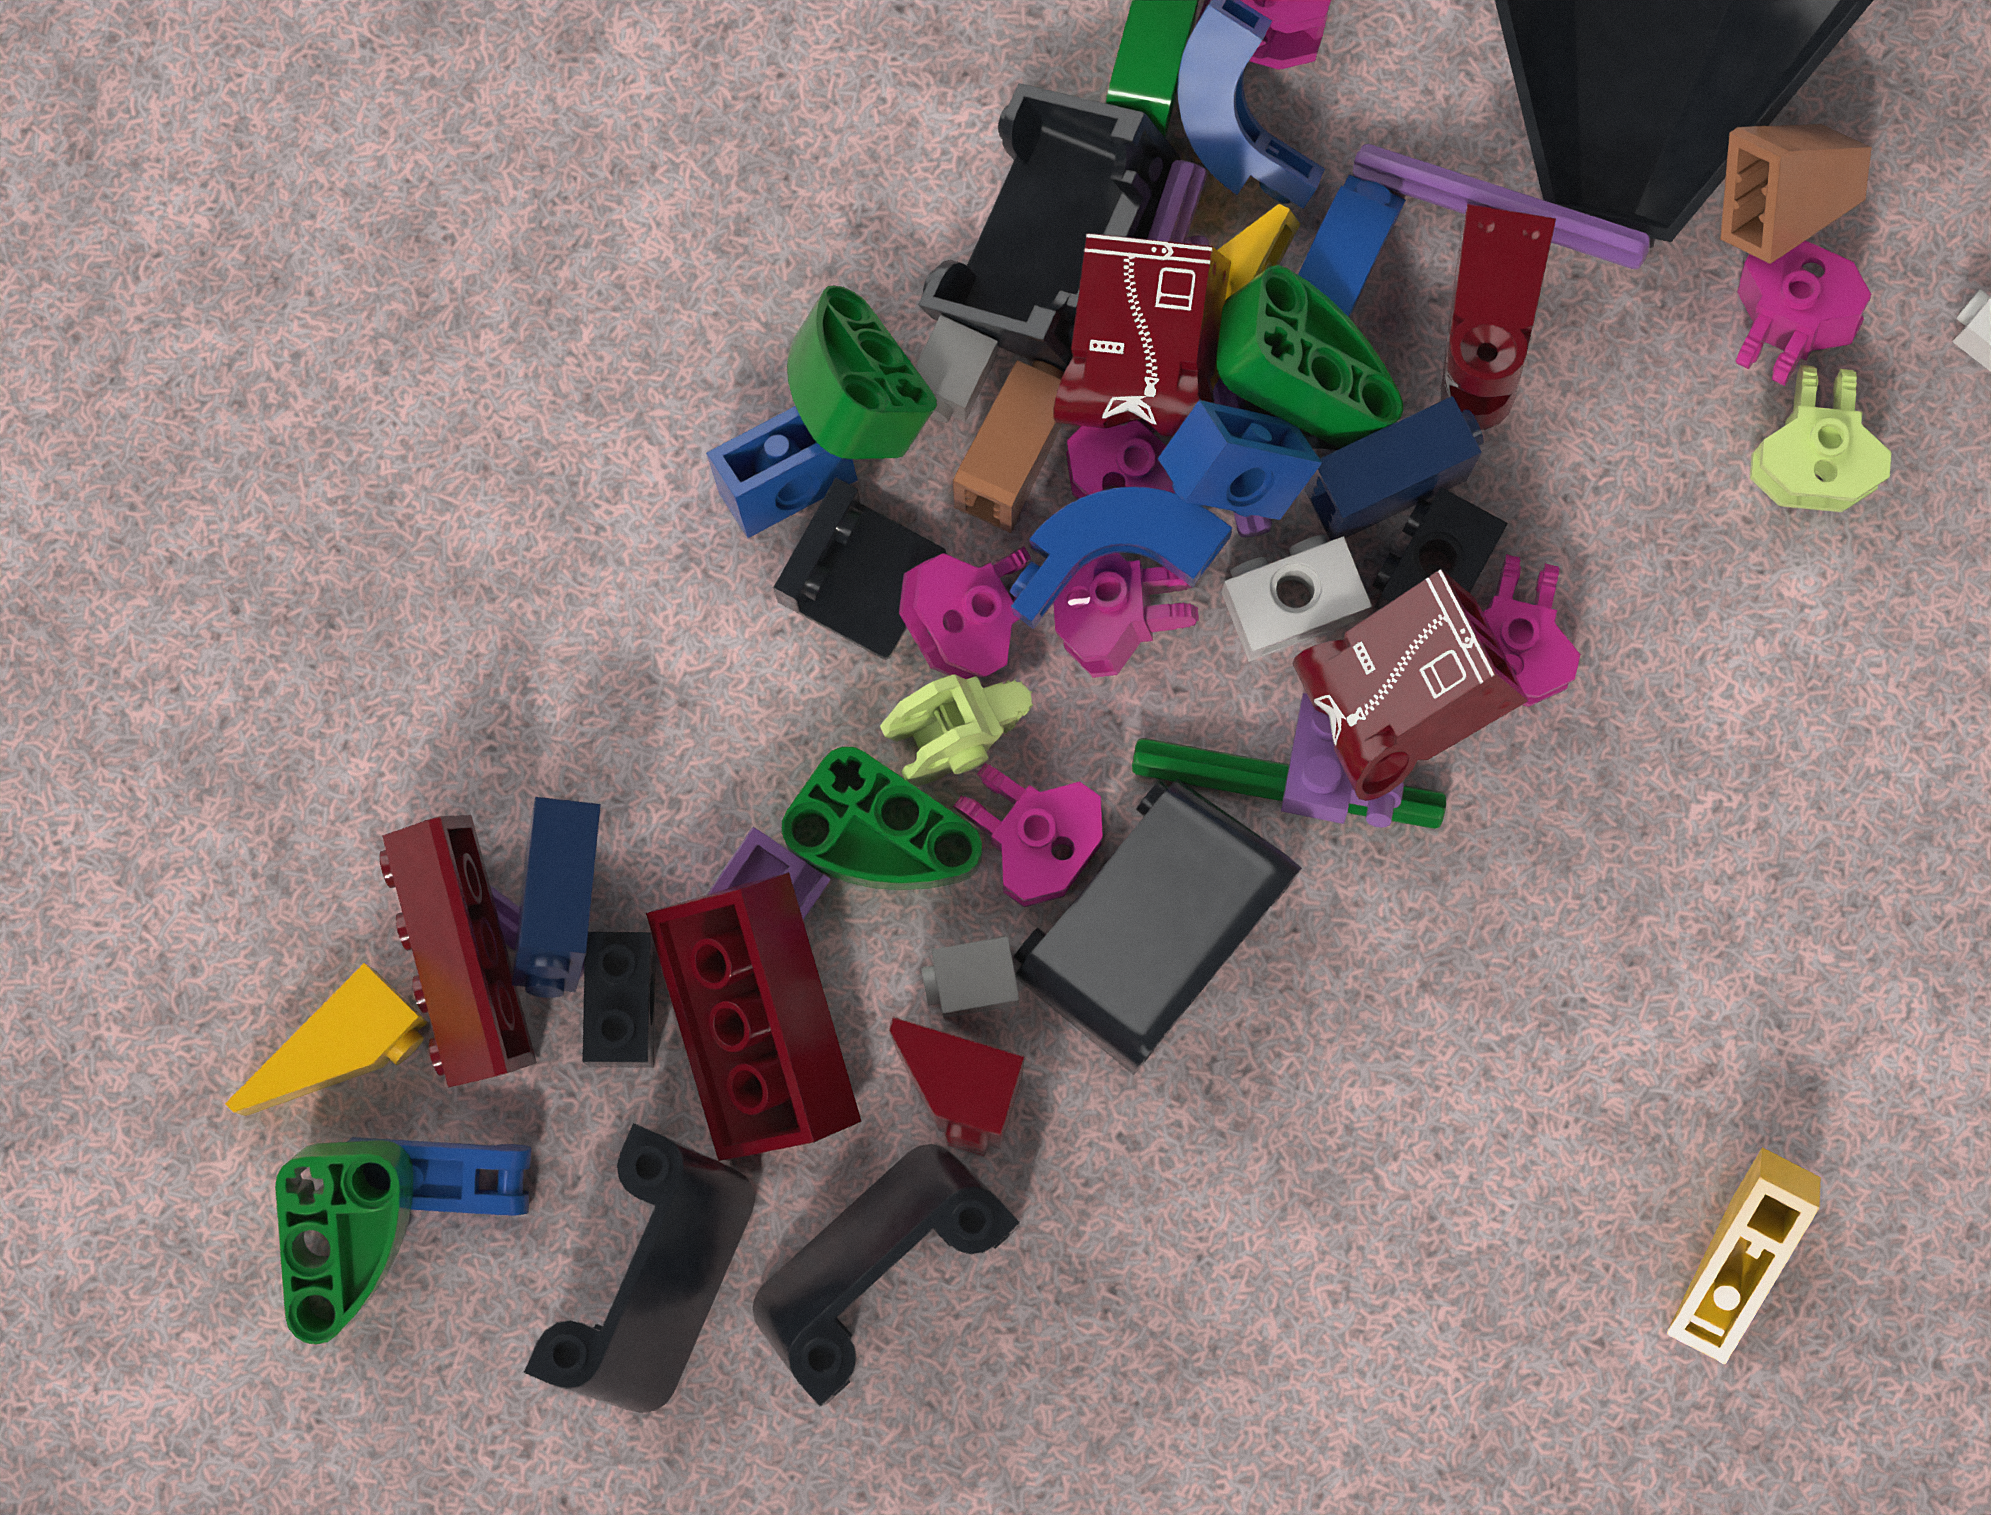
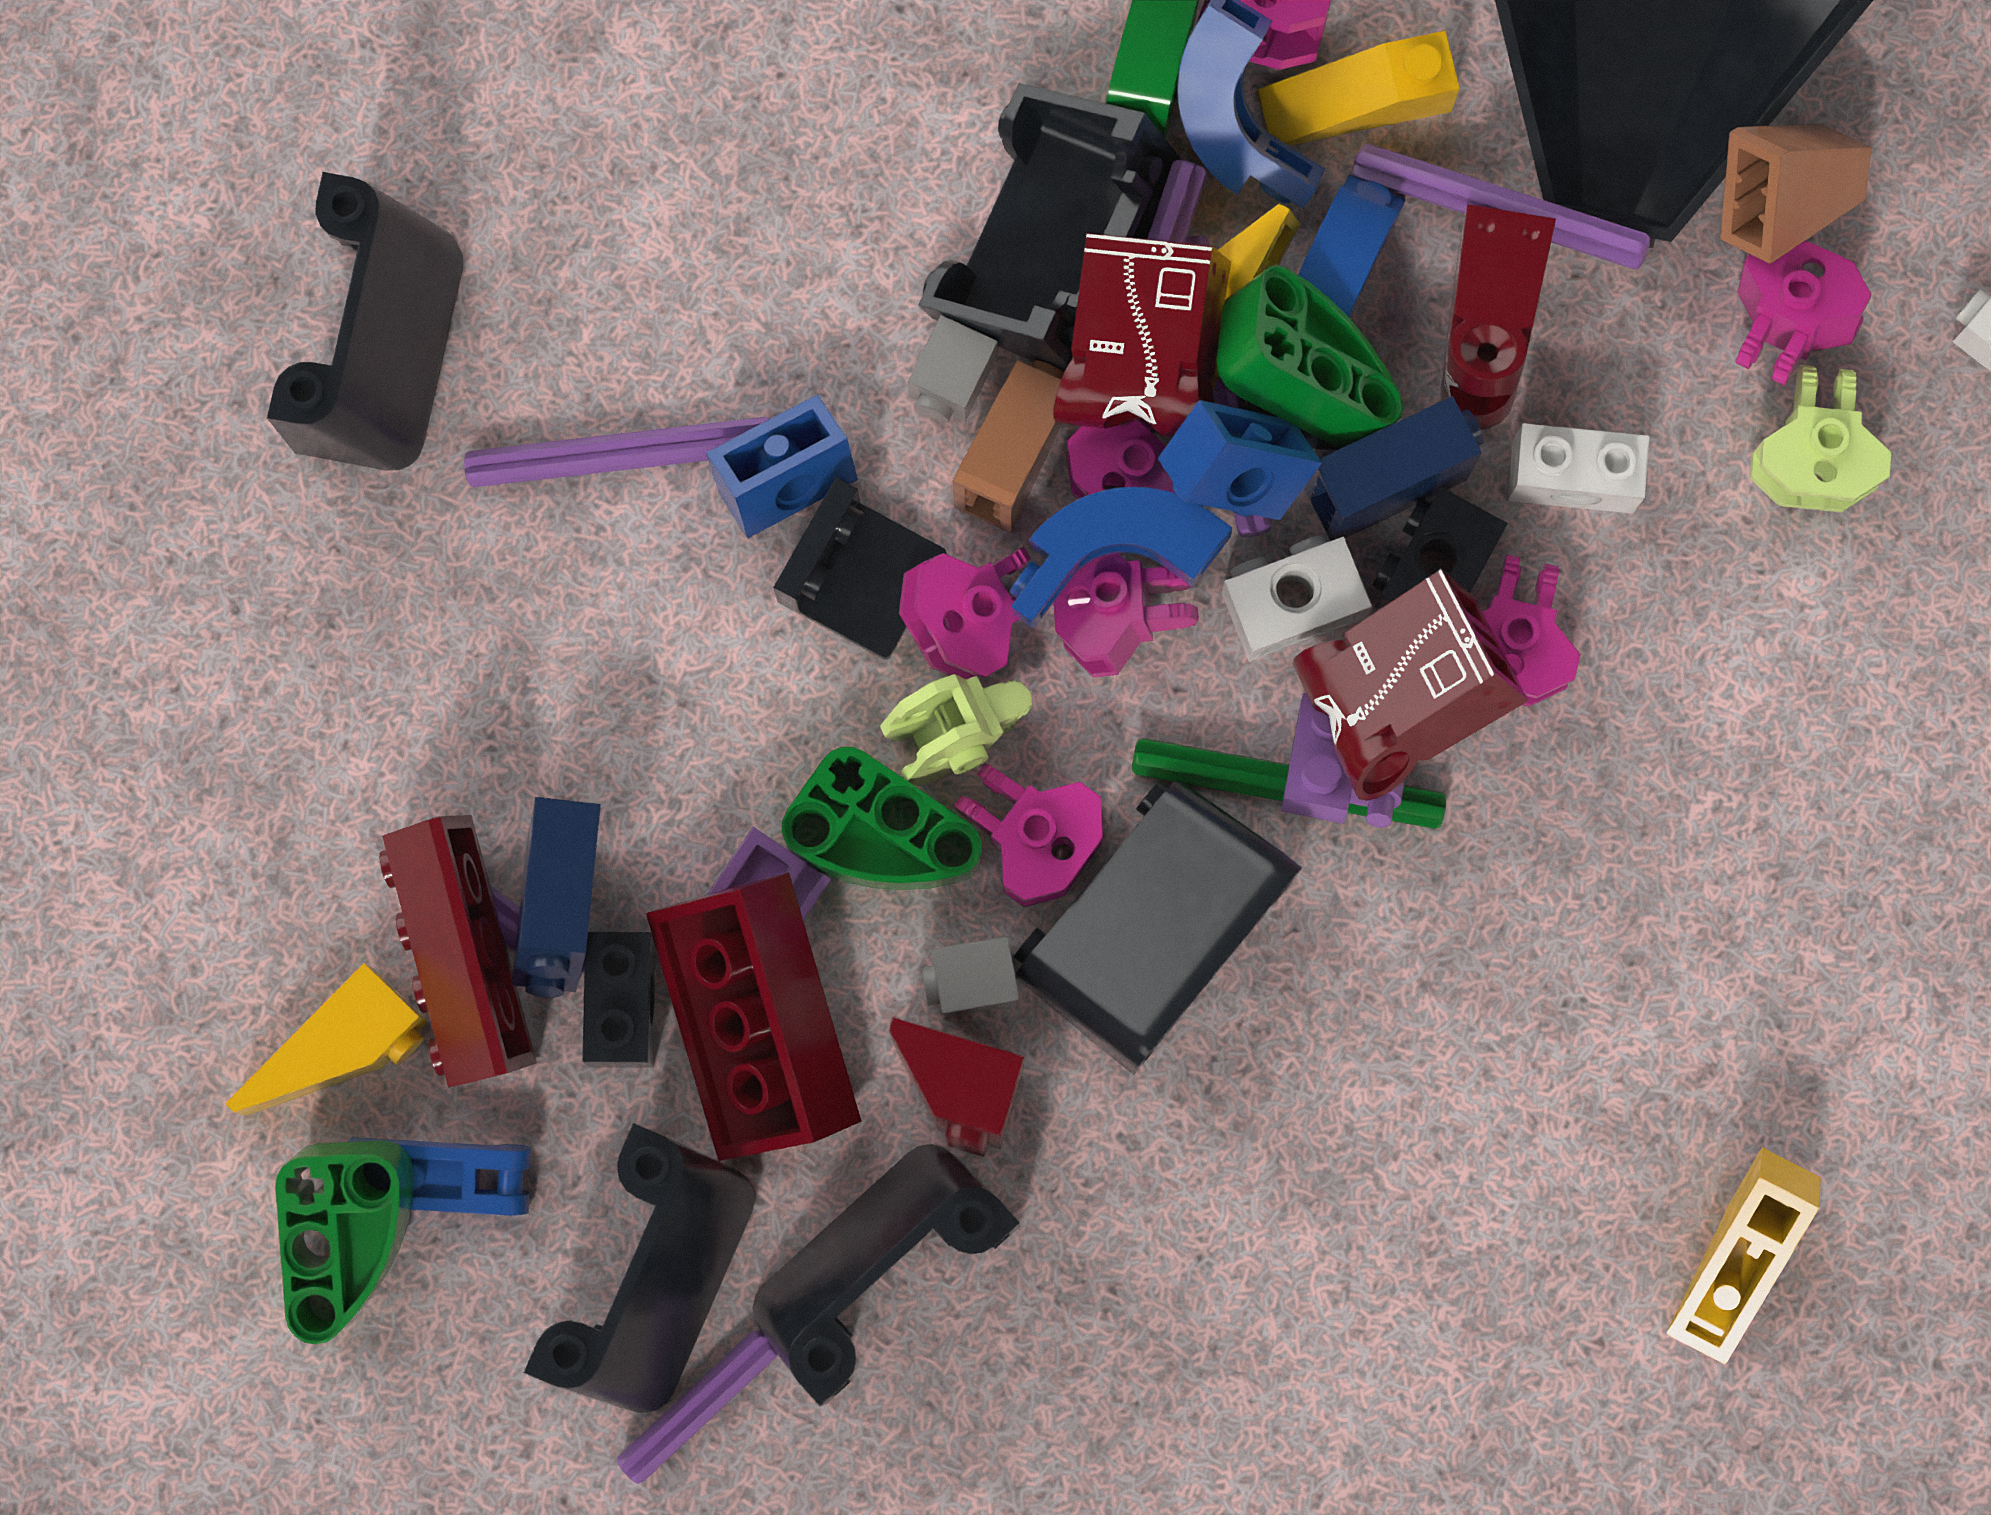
green beam [787,285,937,459] -> none
none -> black windscreen [267,172,463,471]
none -> medium lavender axle [464,417,771,487]
none -> medium lavender axle [617,1330,777,1484]
none -> yellow slope [1257,30,1460,146]
none -> white brick [1508,423,1650,514]

